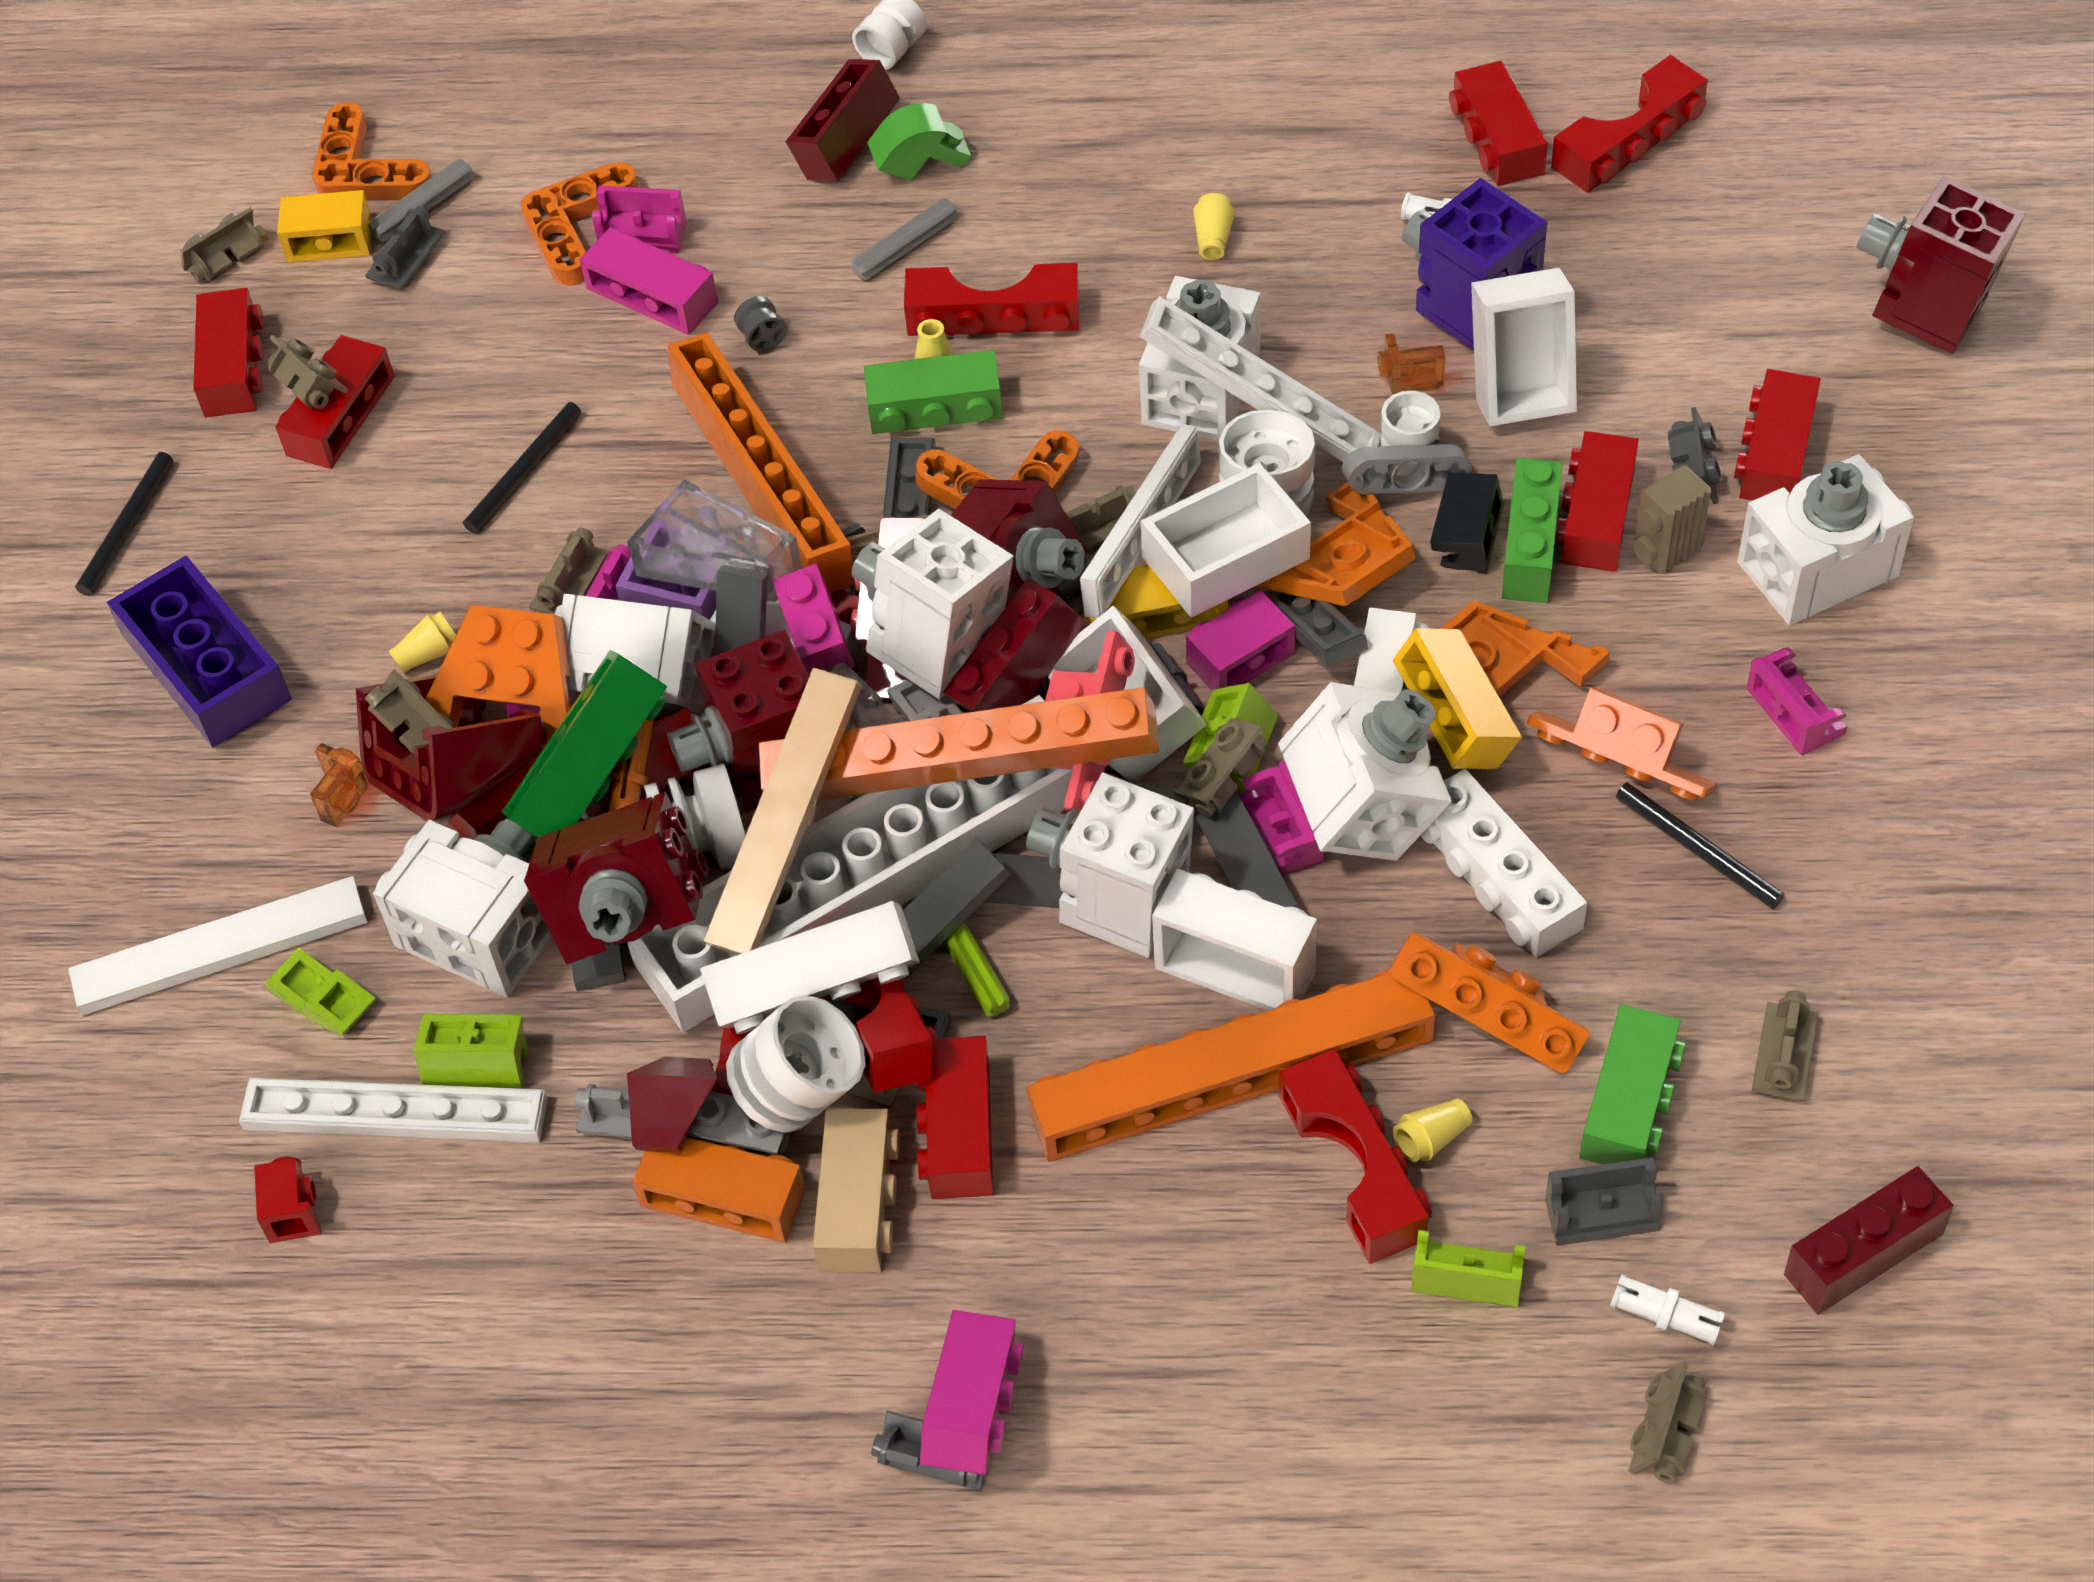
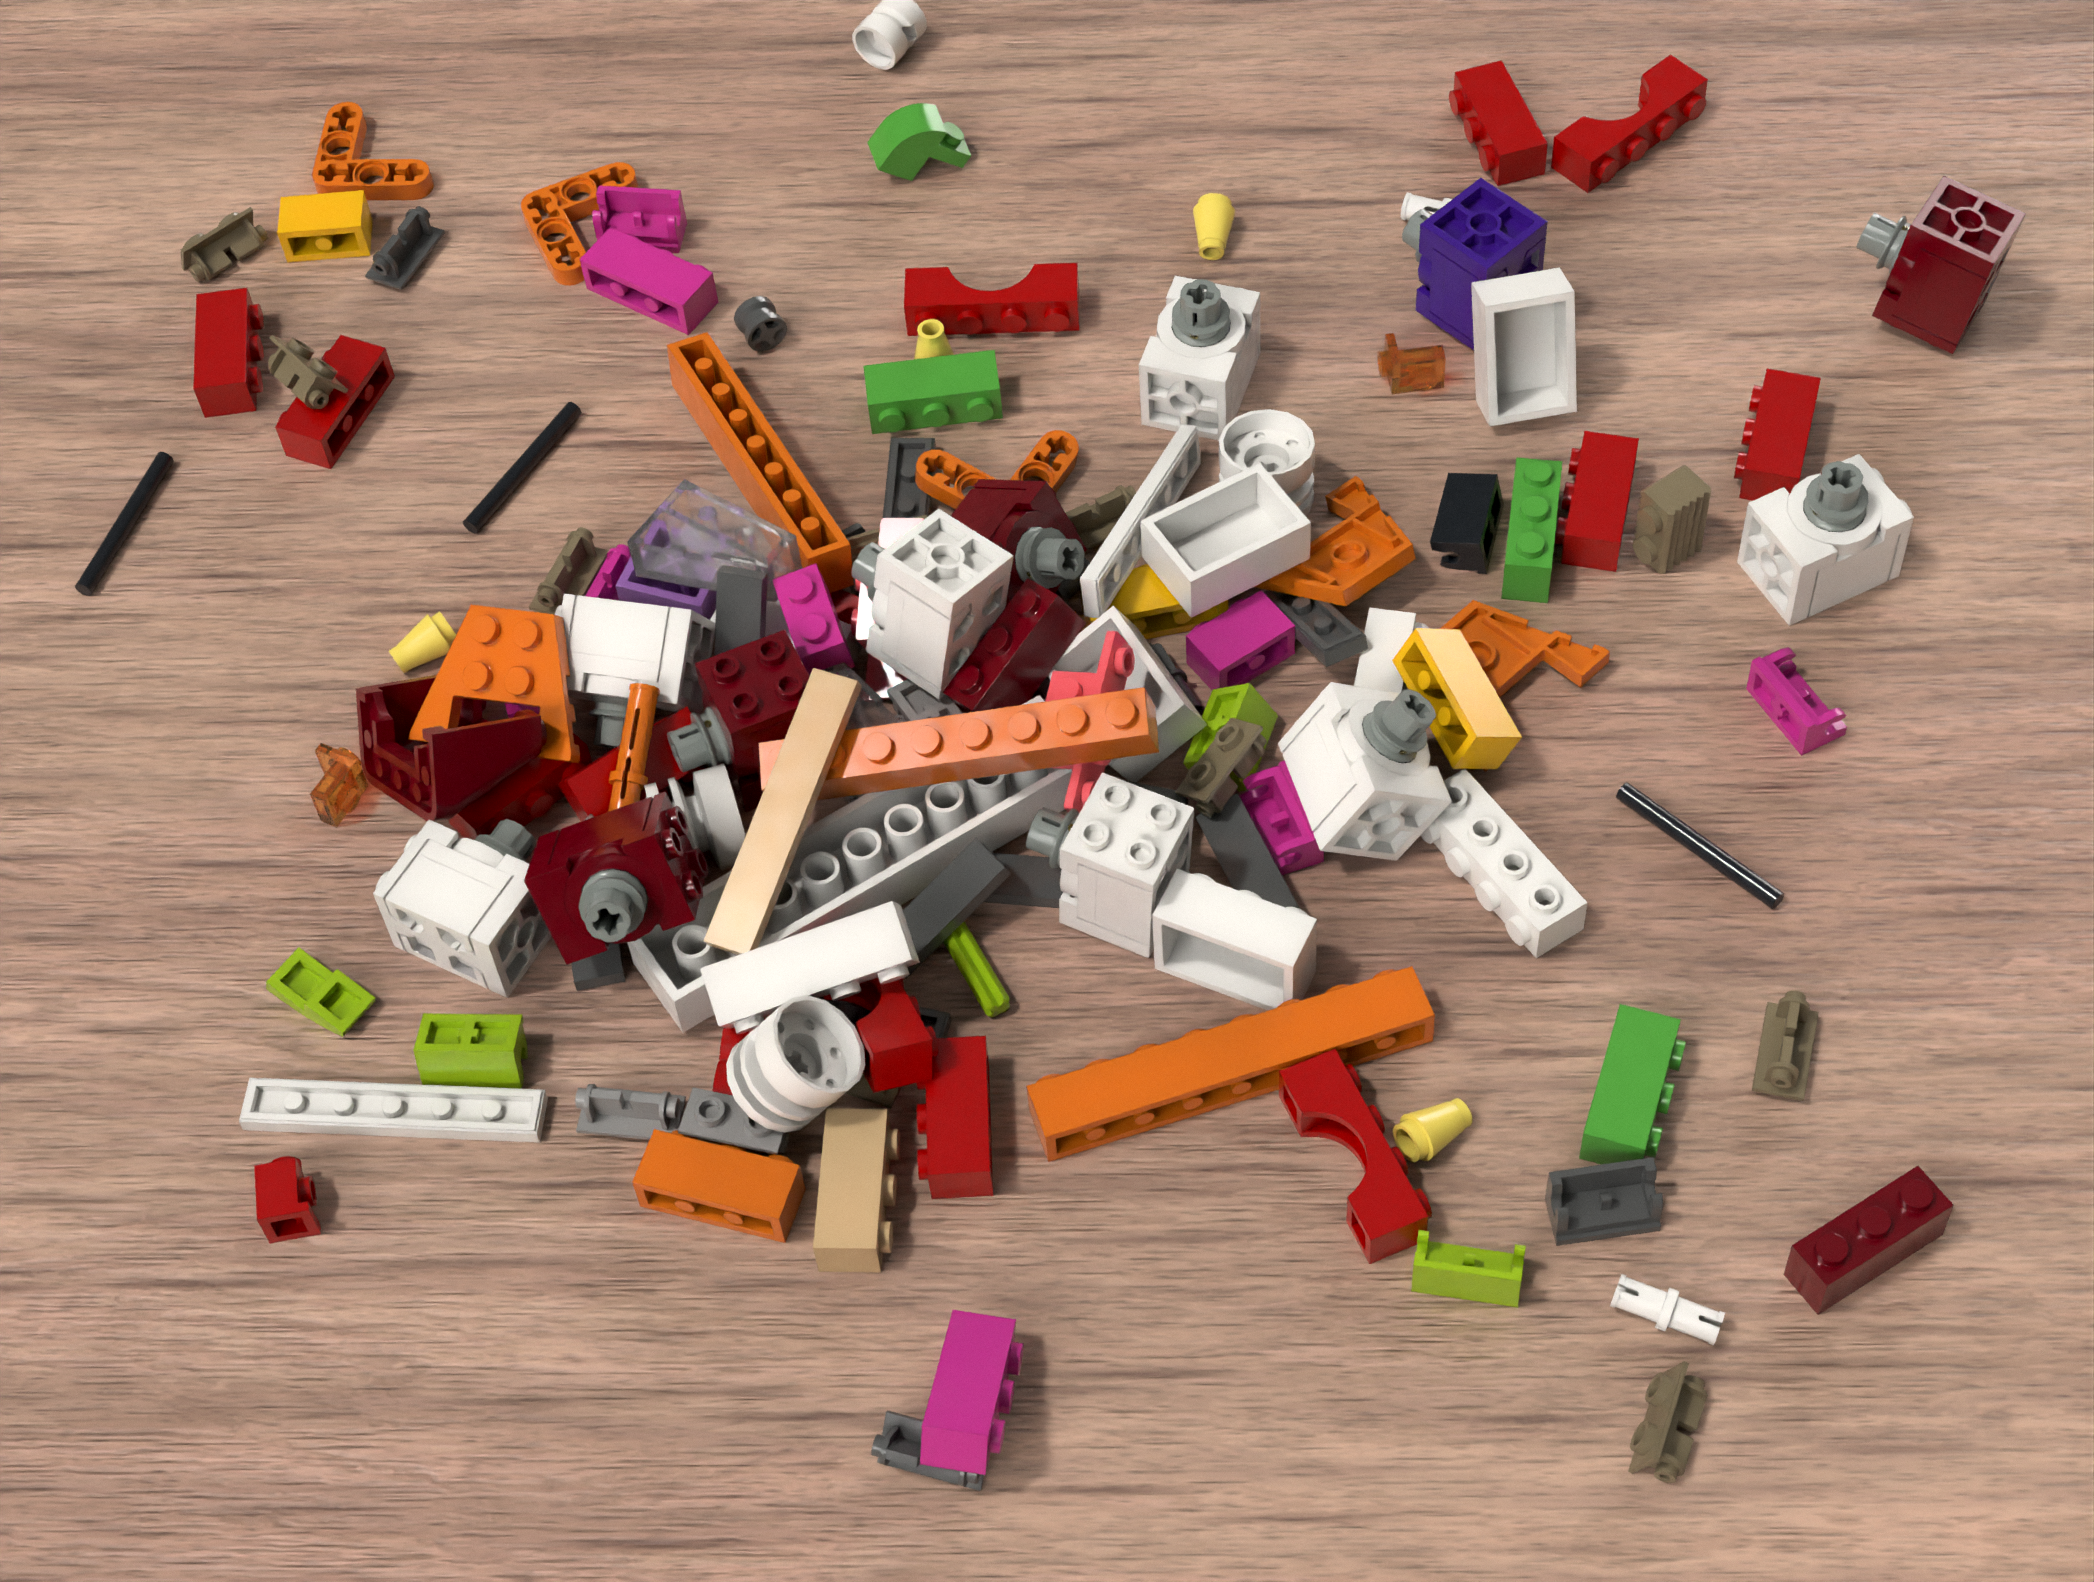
white tile [68,876,368,1016] -> none
dark purple brick [107,555,292,748] -> none
dark tan hinge [365,669,455,754] -> none
light grey axle [368,159,474,242] -> none
green brick [502,650,668,838] -> none
dark red slope [627,1056,717,1153] -> none
dark red brick [785,59,900,182] -> none
light grey axle [852,198,957,280] -> none
white tile [1139,296,1382,474] -> none
light grey beam [1342,444,1472,494] -> none
white wheel [1380,390,1441,476] -> none
orange bracket [1388,931,1589,1074] -> none
bracket [1526,687,1717,801] -> none
dark grey hinge [1668,407,1722,504] -> none

